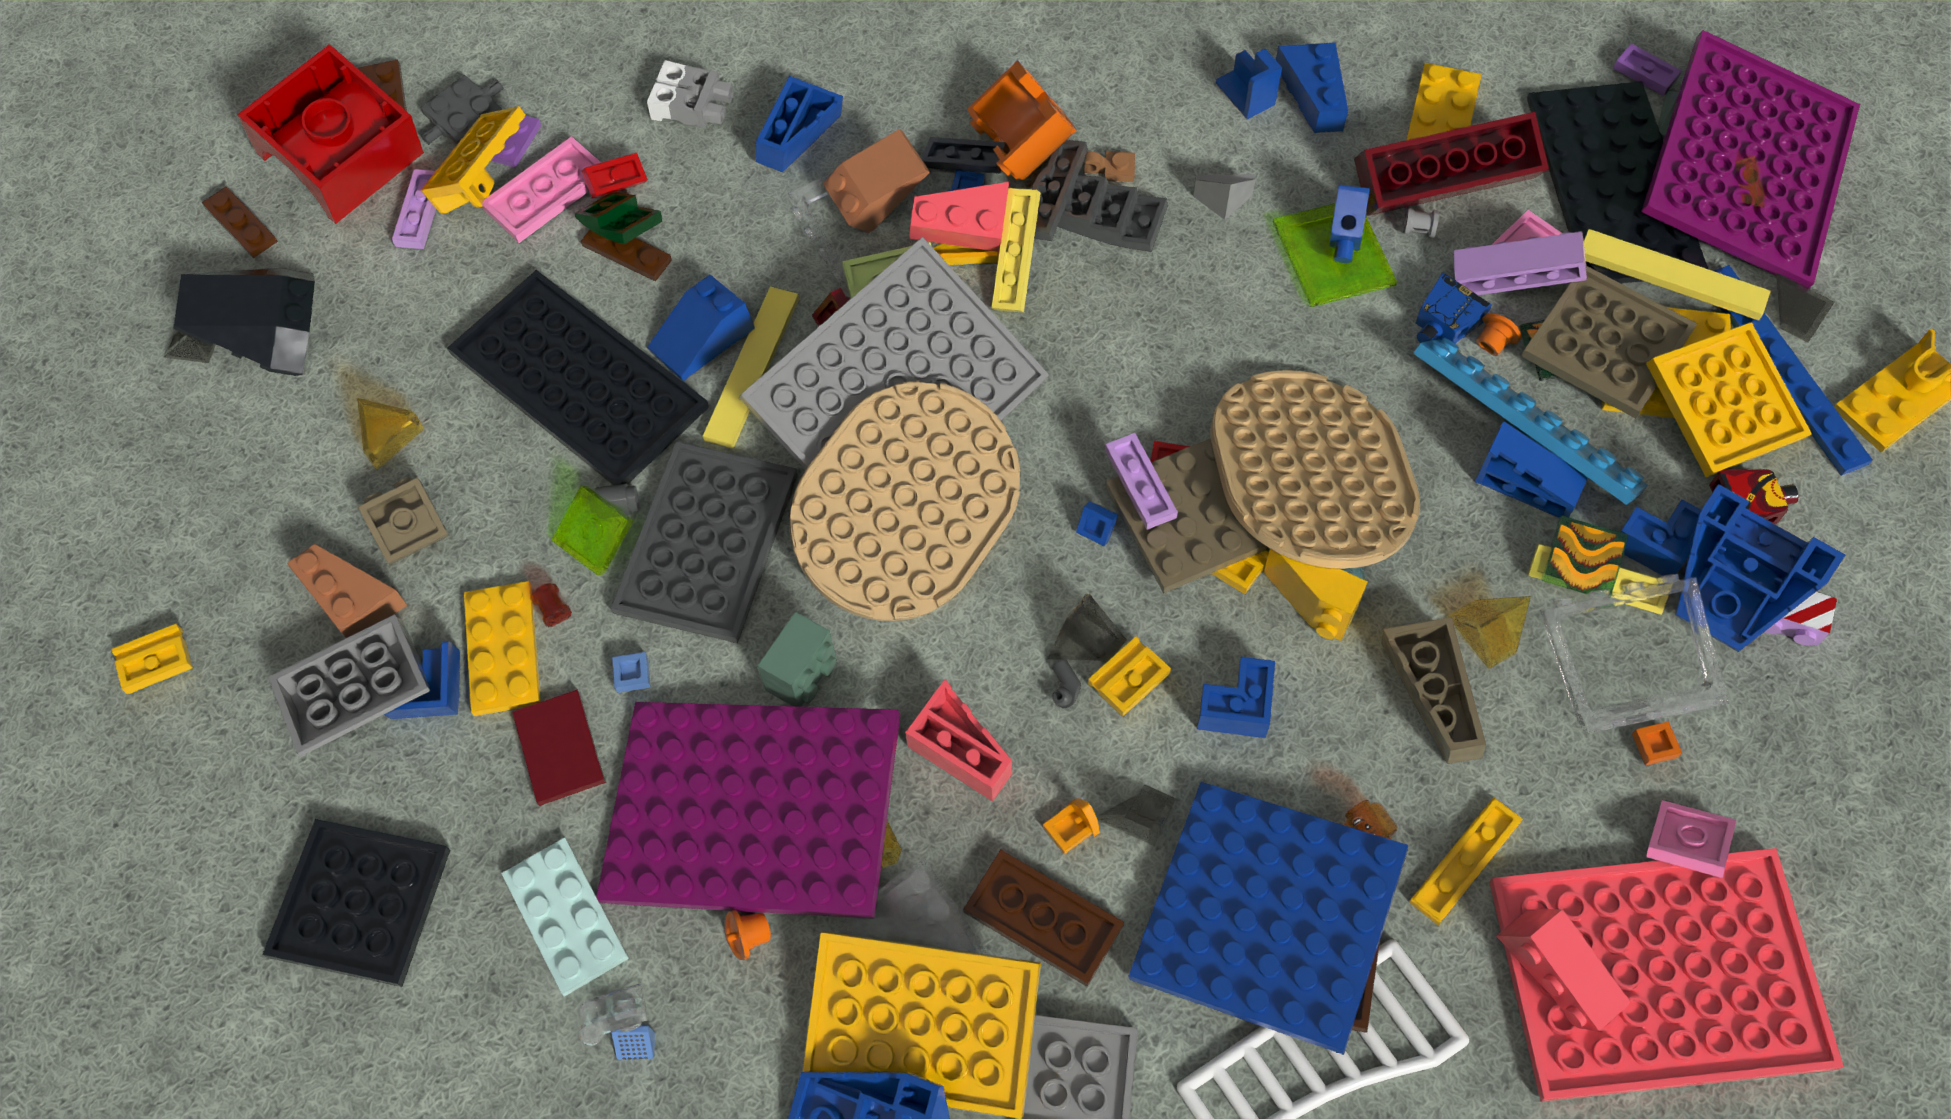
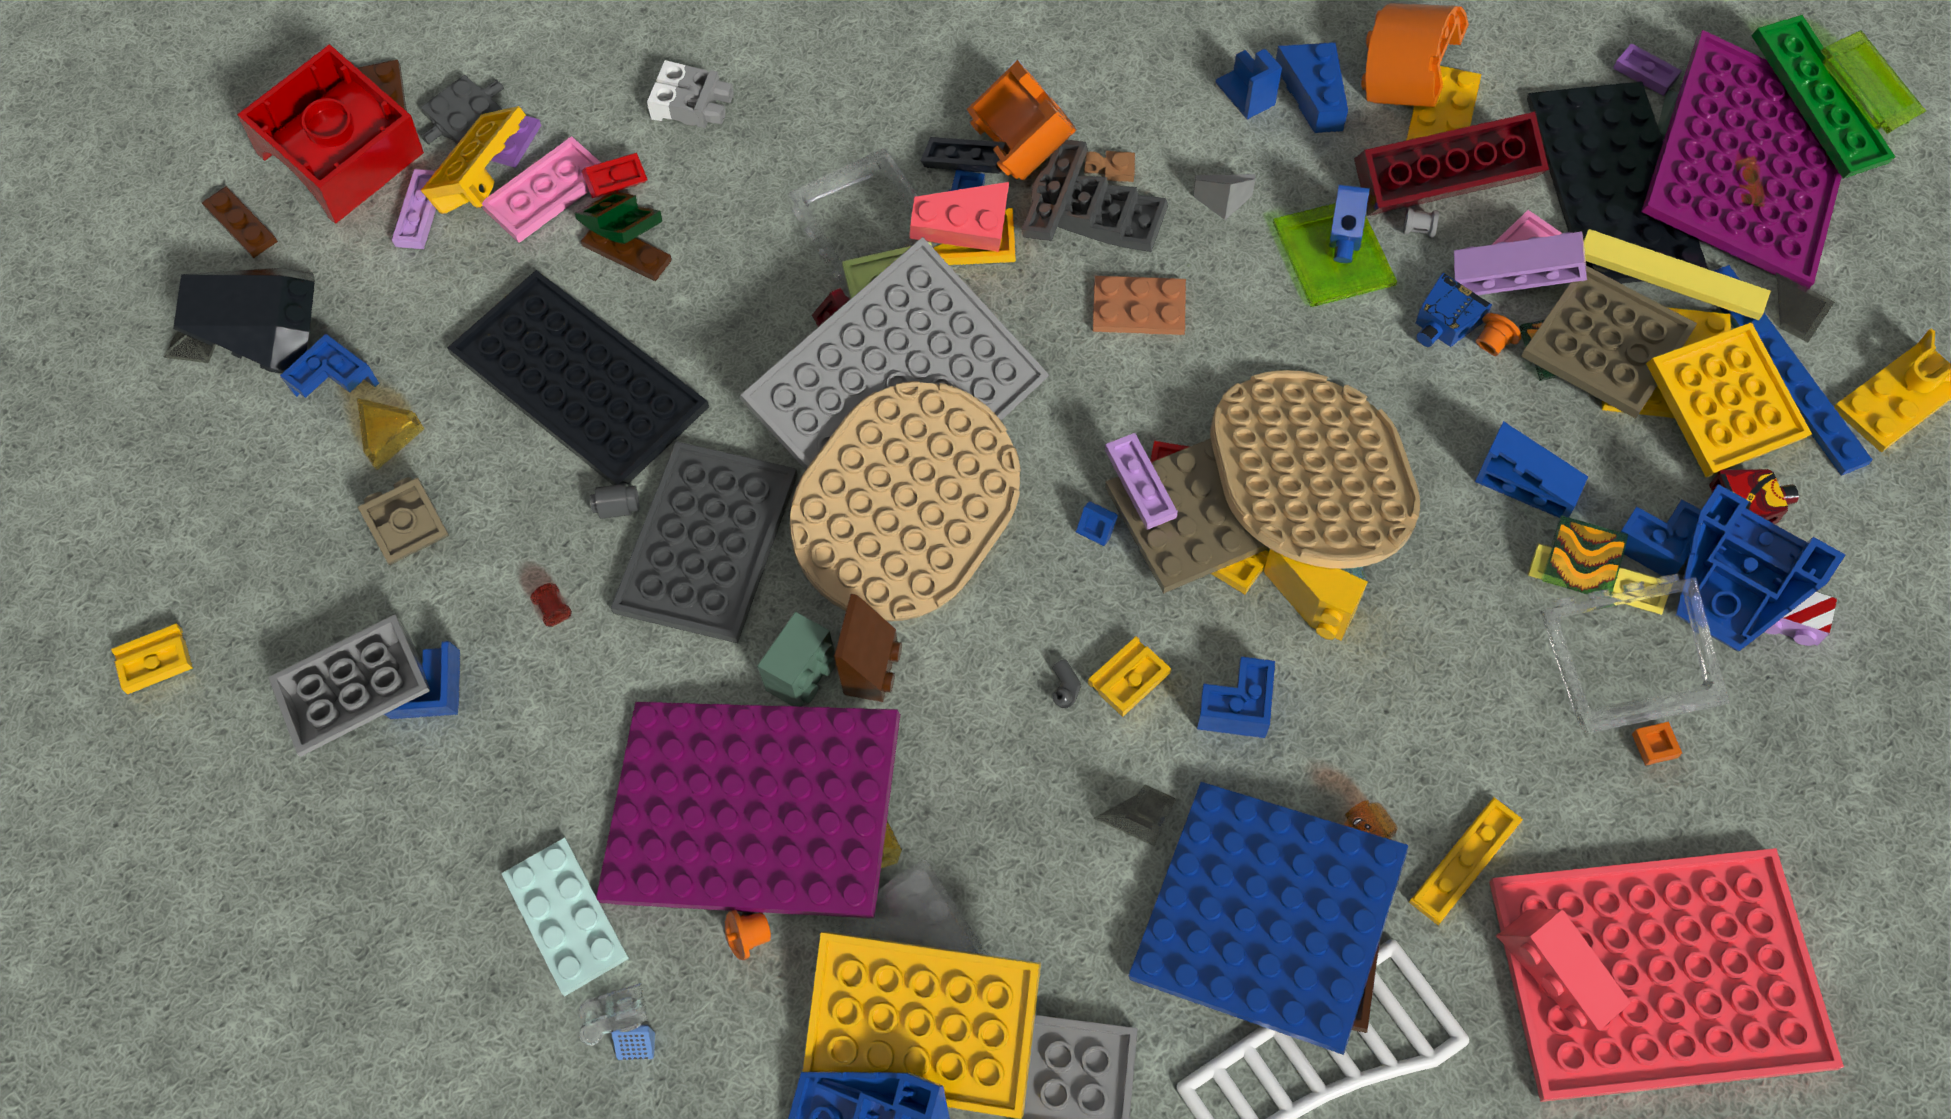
black plate [262,819,451,987] -> none
nougat wedge [287,544,407,638] -> none
yellow plate [464,581,541,716] -> none
dark red tile [512,689,606,806] -> none
clear neon green tile [551,486,634,576] -> none
medium blue plate [612,652,651,693] -> none
blue slope [647,274,755,381] -> none
light yellow tile [703,287,799,449] -> none
blue wedge [756,76,843,172] -> none
nougat slope [823,129,930,233] -> none
coral wedge [905,679,1012,802] -> none
reddish brown plate [963,849,1124,987] -> none
light yellow plate [991,188,1041,313] -> none
light orange tile [1043,798,1100,854] -> none
clear smoke slope [1047,594,1127,663] -> none
dark tan wedge [1382,617,1486,764] -> none
dark azure plate [1413,338,1648,505] -> none
clear yellow slope [1448,596,1531,669] -> none
bright pink plate [1646,800,1736,878] -> none
none -> blue panel [280,334,379,398]
none -> reddish brown slope [834,594,902,702]
none -> nougat plate [1093,276,1186,335]
none -> orange cylinder [1361,3,1469,107]
none -> green plate [1751,15,1895,179]
none -> clear neon green piece [1821,30,1926,134]

